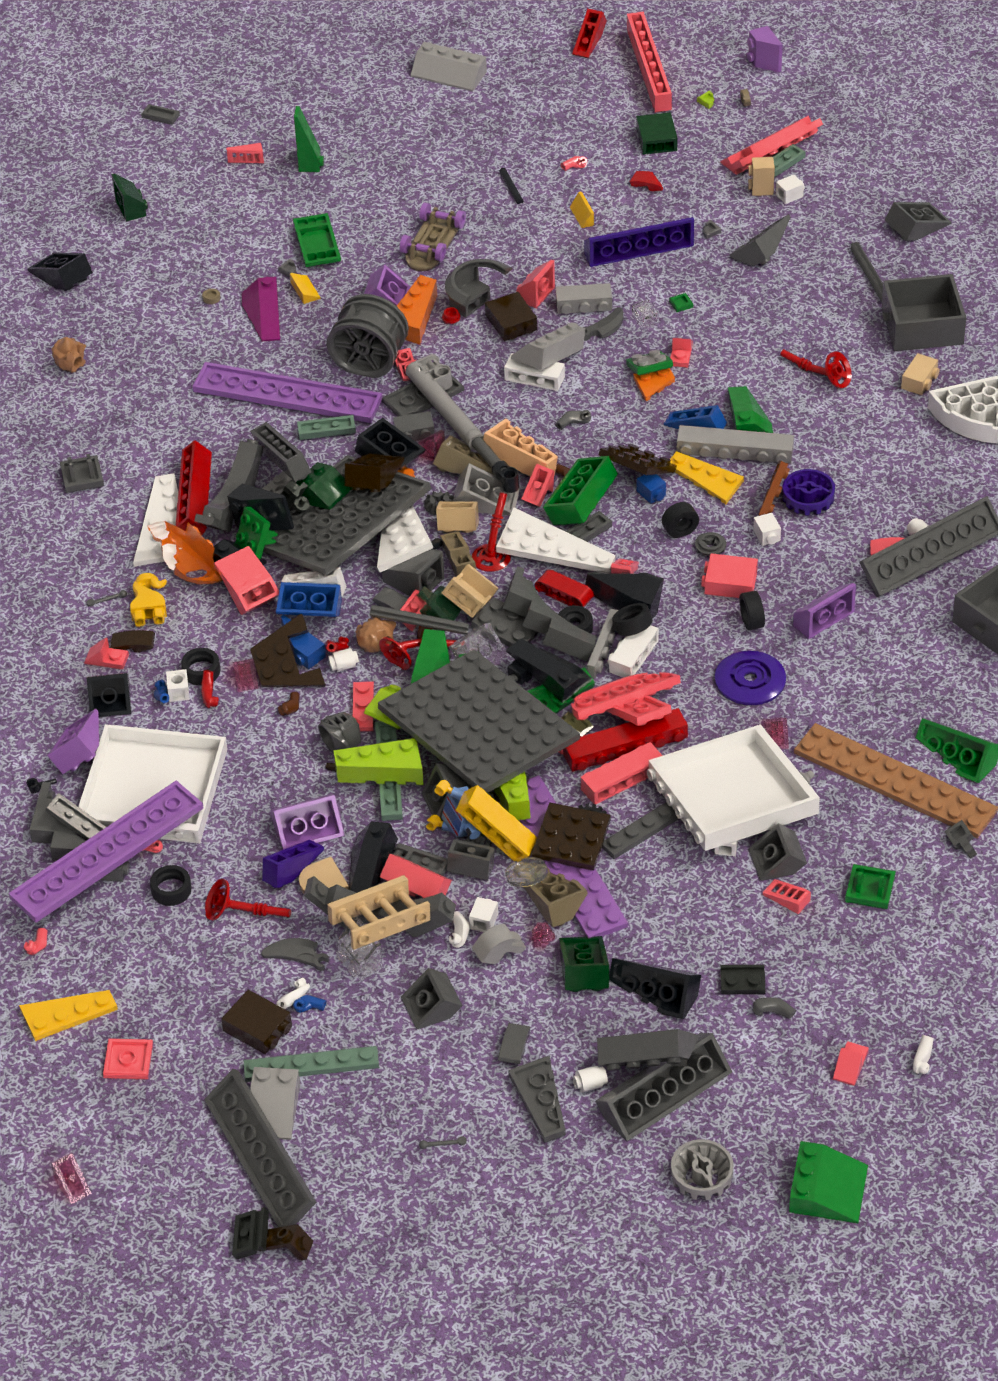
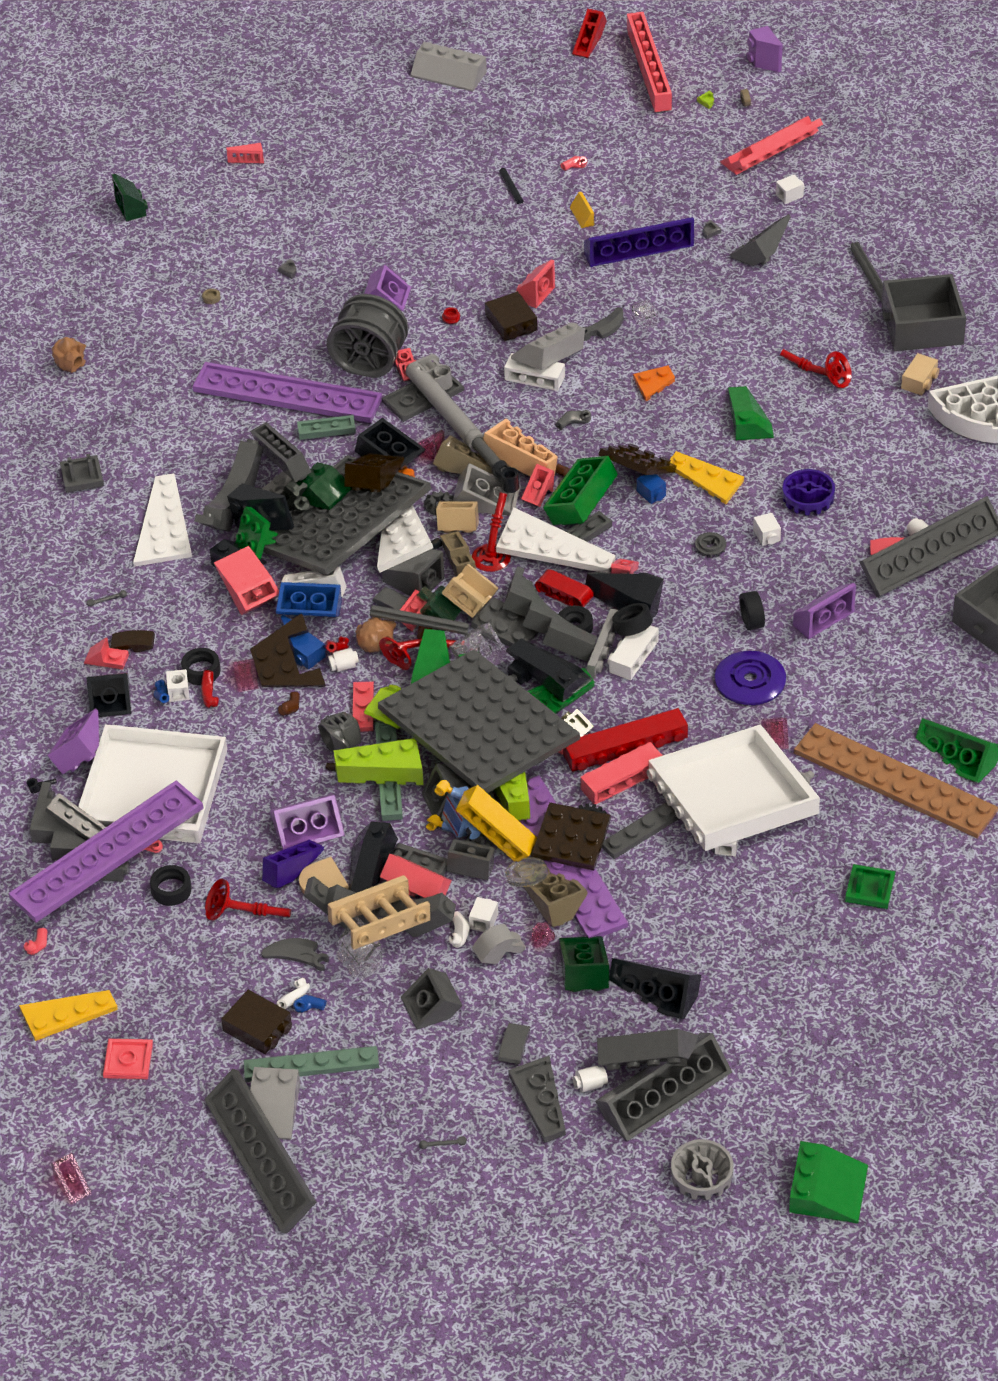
black slope [27,252,93,291] -> none
yellow hips [130,573,167,627] -> none
dark grey tile [141,104,180,125] -> none
orange animal [147,521,223,584] -> none
red brick [176,440,212,535] -> none
pearl dark grey plate [232,1207,269,1259] -> none
magenta wedge [241,277,280,342] -> none
dark brown bracket [260,1224,313,1260] -> none
yellow slope [290,273,321,304] -> none
green slope [293,213,341,267] -> none
green wedge [294,106,324,172] -> none
dark grey brick [393,411,435,441] -> none
orange wedge [397,275,437,345] -> none
dark tan piece [400,202,466,271] -> none
dark grey piece [445,259,512,318] -> none
light grey brick [555,283,612,314] -> none
coral plate [571,672,681,726] -> none
piece [626,350,673,375] -> none
red slope [629,171,663,191] -> none
dark green brick [636,112,678,155] -> none
black tyre [662,502,699,538] -> none
blue slope [664,405,727,430] -> none
green tile [669,293,693,312] -> none
coral slope [671,338,693,368] -> none
light grey brick [677,425,794,464] -> none
coral brick [701,554,758,598] -> none
pearl dark grey plate [720,965,766,994] -> none
tan piece [748,157,775,196] -> none
dark grey slope [748,823,807,881] -> none
dark grey arm [752,997,796,1019] -> none
dark orange plate [758,460,790,516] -> none
coral slope [763,879,811,914] -> none
sand green plate [773,144,806,178] -> none
coral slope [833,1041,869,1086] -> none
dark grey slope [885,202,952,241] -> none
white arm [913,1035,934,1074] -> none
dark grey plate [944,820,977,859] -> none

